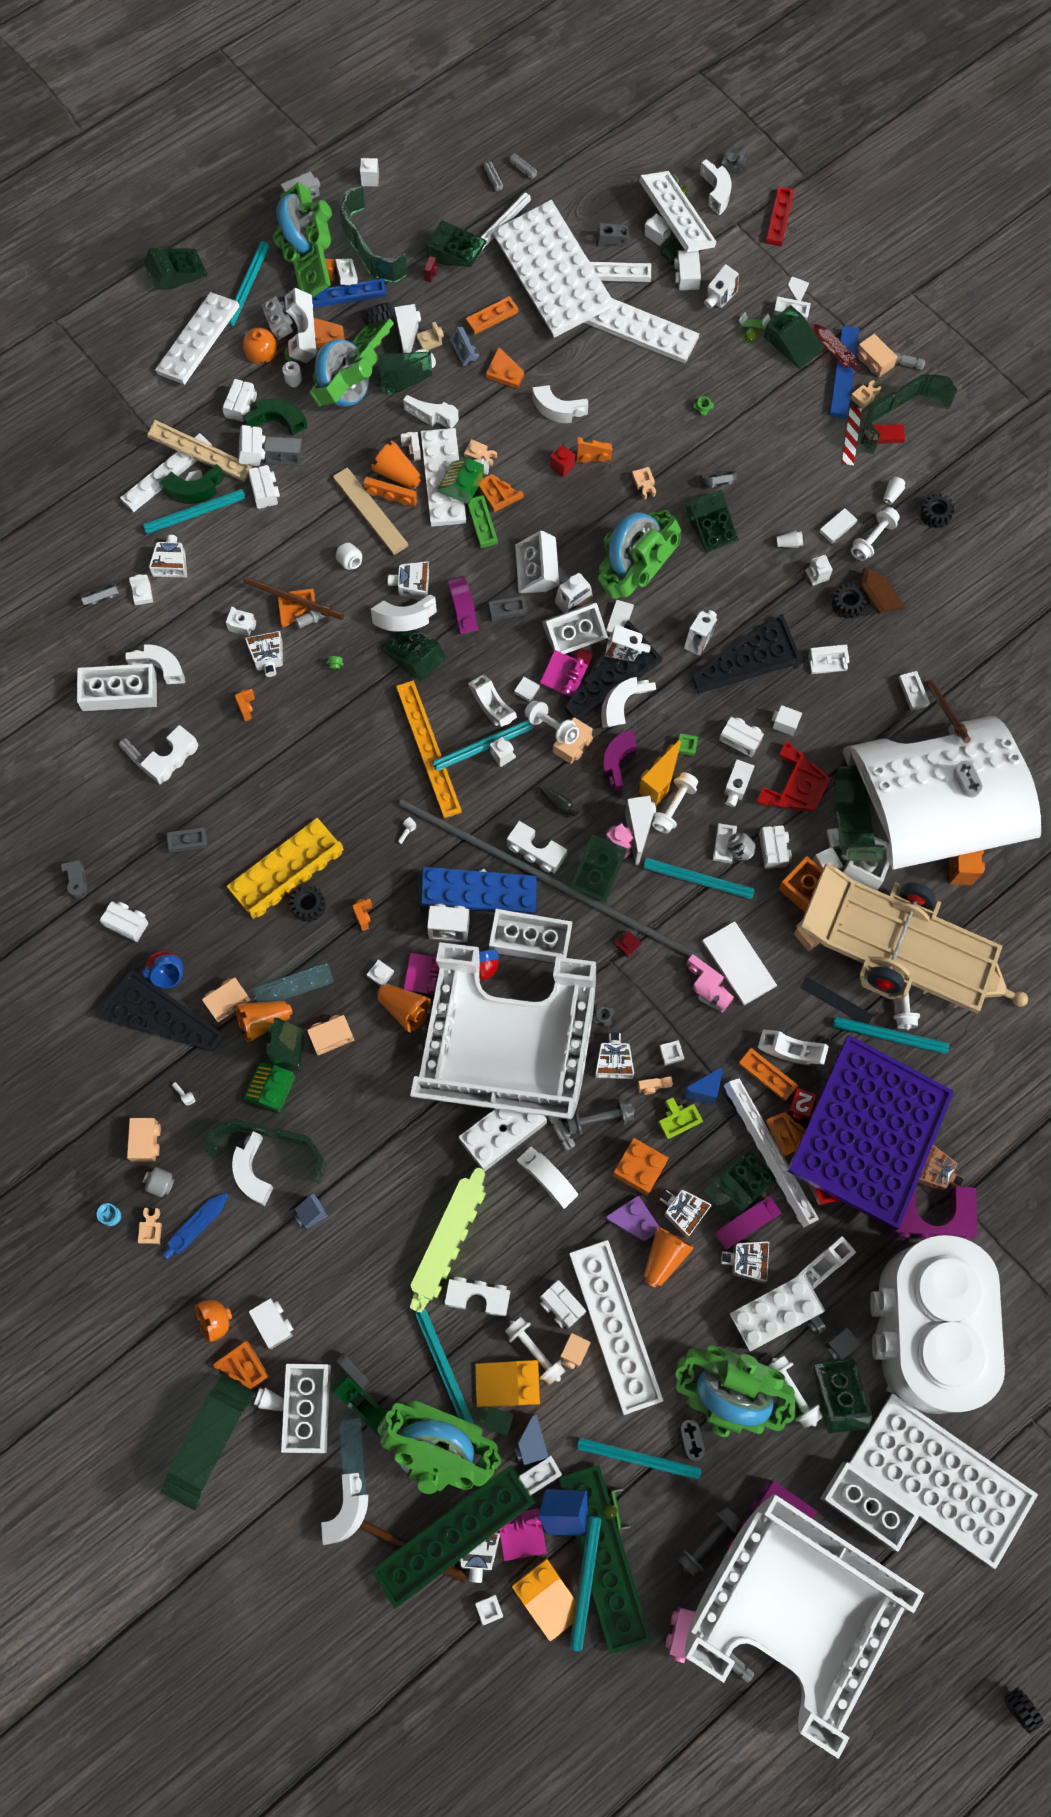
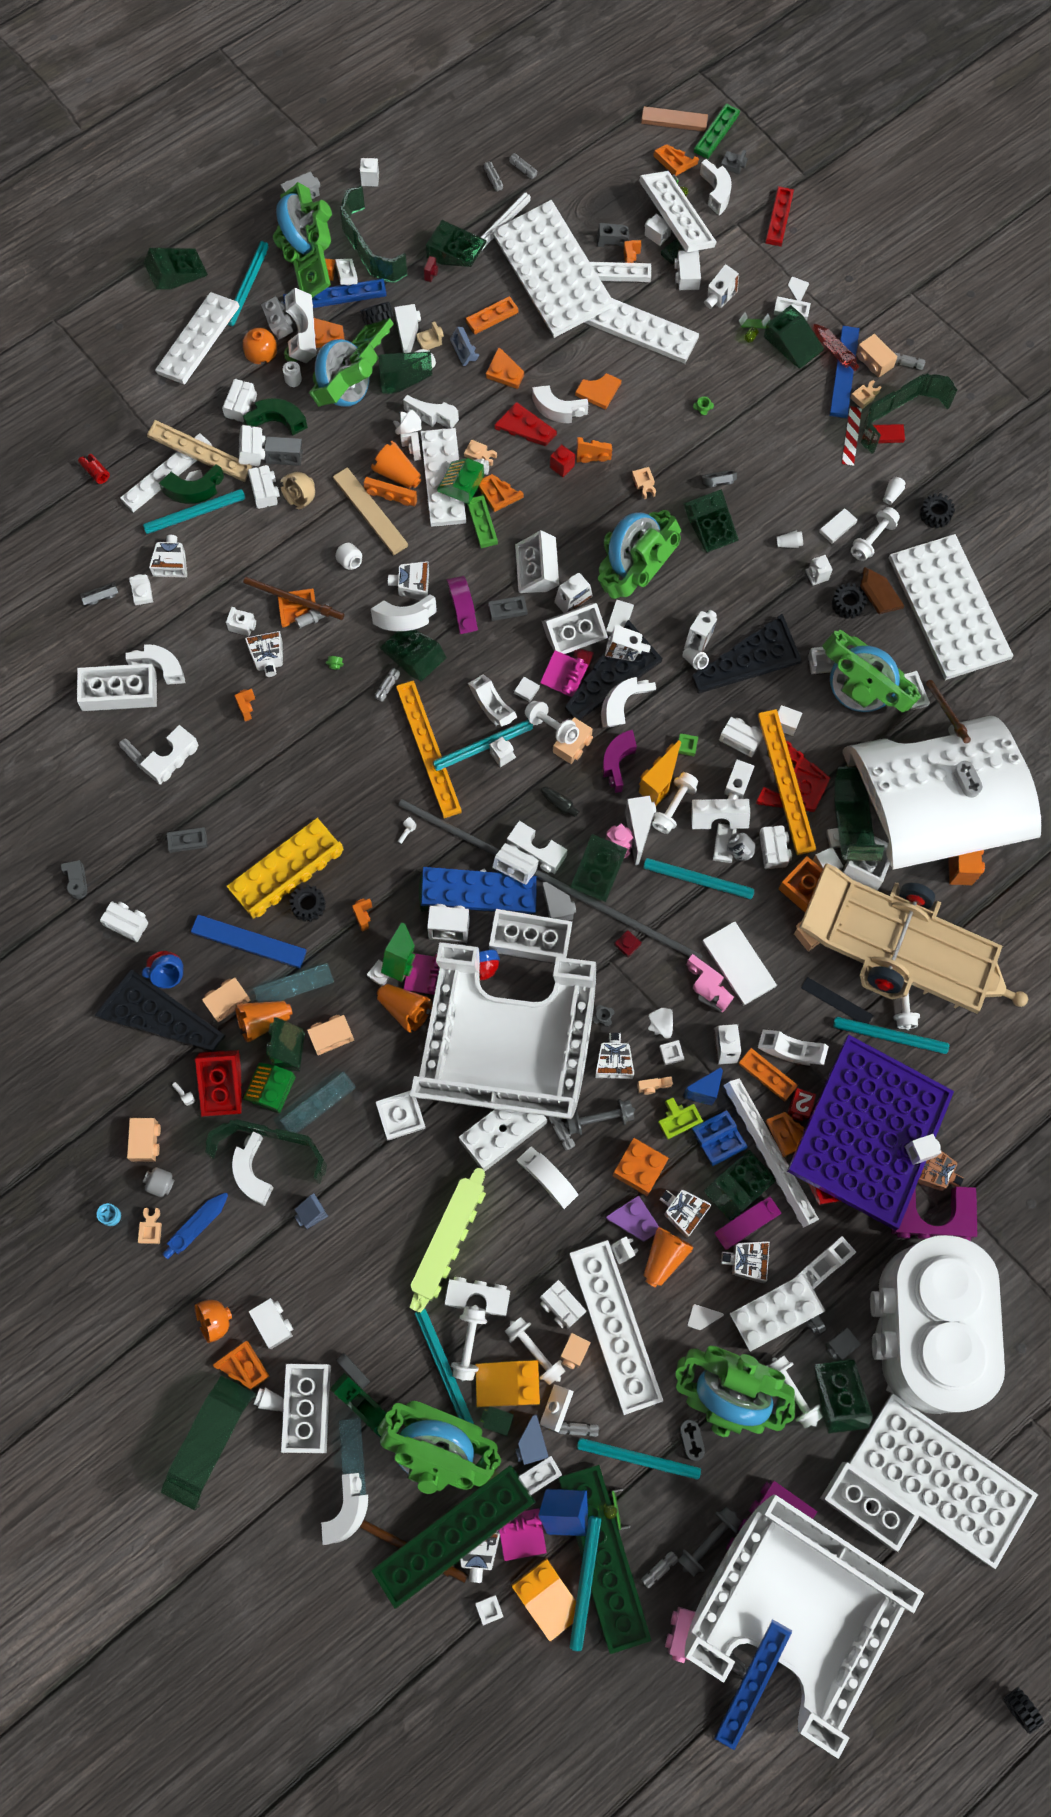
none -> red hinge [78,454,110,484]
none -> blue tile [191,915,307,969]
none -> red slope [195,1050,242,1117]
none -> tan cylinder [280,472,315,509]
none -> clear light blue tile [280,1072,356,1137]
none -> light grey axle [375,668,400,702]
none -> white plate [376,1090,426,1141]
none -> green slope [381,923,415,982]
none -> white piece [393,410,422,435]
none -> white piece [451,1305,487,1382]
none -> white brick [493,843,539,885]
none -> red wing [494,402,557,447]
none -> white plate [539,1384,573,1432]
none -> light grey slope [542,882,576,921]
none -> light grey axle [558,1422,599,1437]
none -> orange tile [575,373,622,410]
none -> white tile [610,1237,638,1264]
none -> orange bracket [623,240,641,263]
none -> nougat tile [641,106,708,132]
none -> light grey axle [641,1551,678,1588]
none -> white piece [648,1008,673,1038]
none -> orange wing [653,144,699,176]
none -> white cone [683,648,709,669]
none -> white sticker [688,1304,724,1330]
none -> white arch [691,799,750,829]
none -> blue slope [692,1110,747,1166]
none -> green tile [694,104,740,159]
none -> white torso [714,1024,741,1065]
none -> blue tile [714,1619,792,1750]
none -> light orange plate [758,709,816,855]
none -> bright green piece [822,630,921,712]
none -> white plate [889,534,1013,680]
none -> white brick [905,1134,942,1165]

